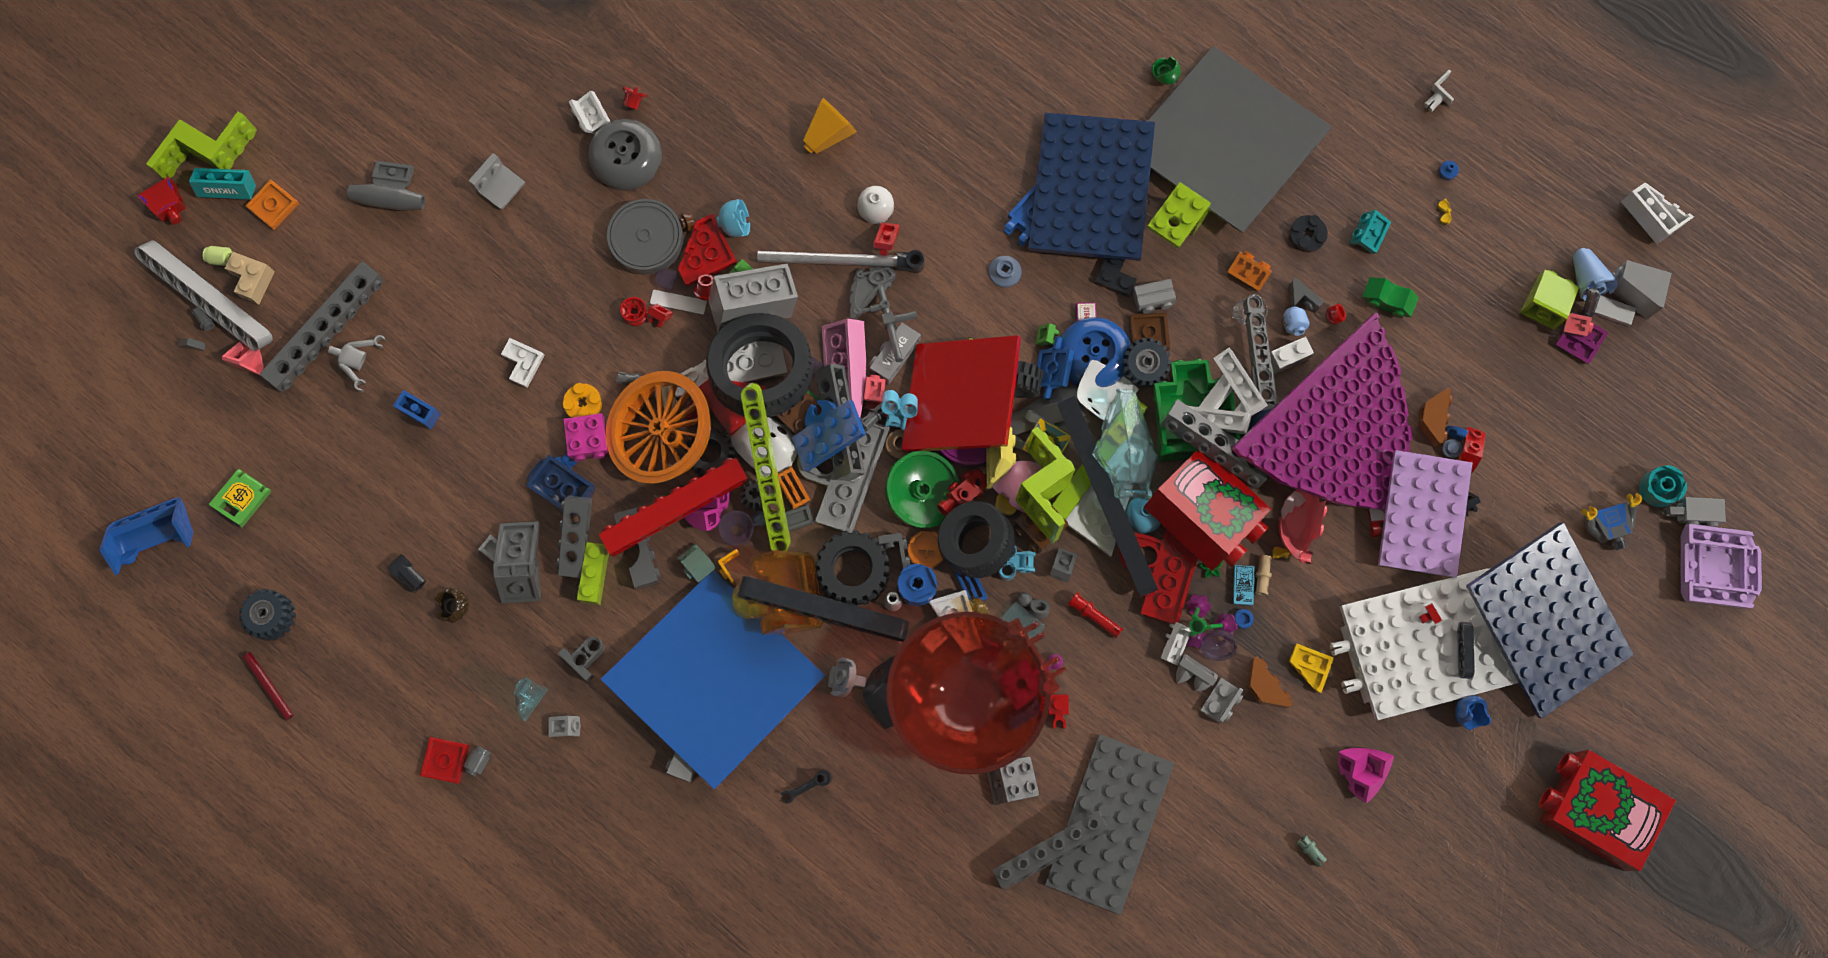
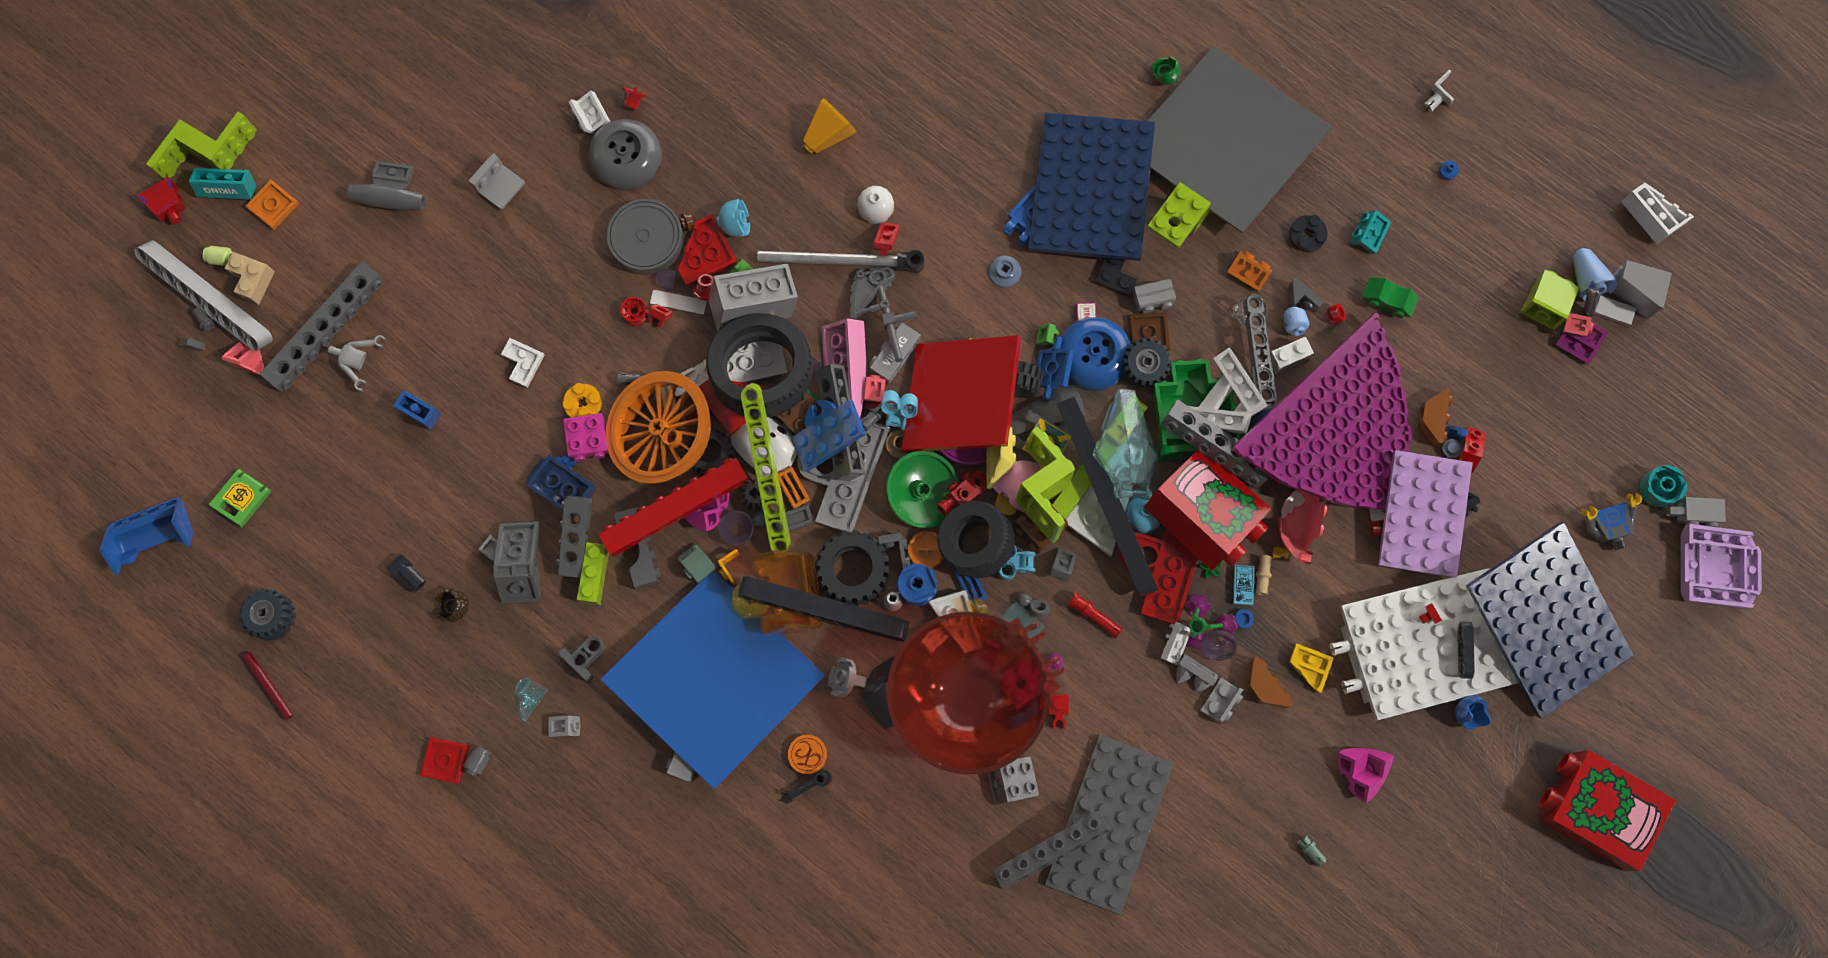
white piece [1077,360,1139,420] -> none
yellow piece [1437,199,1451,225] -> none
none -> orange tile [788,735,827,774]

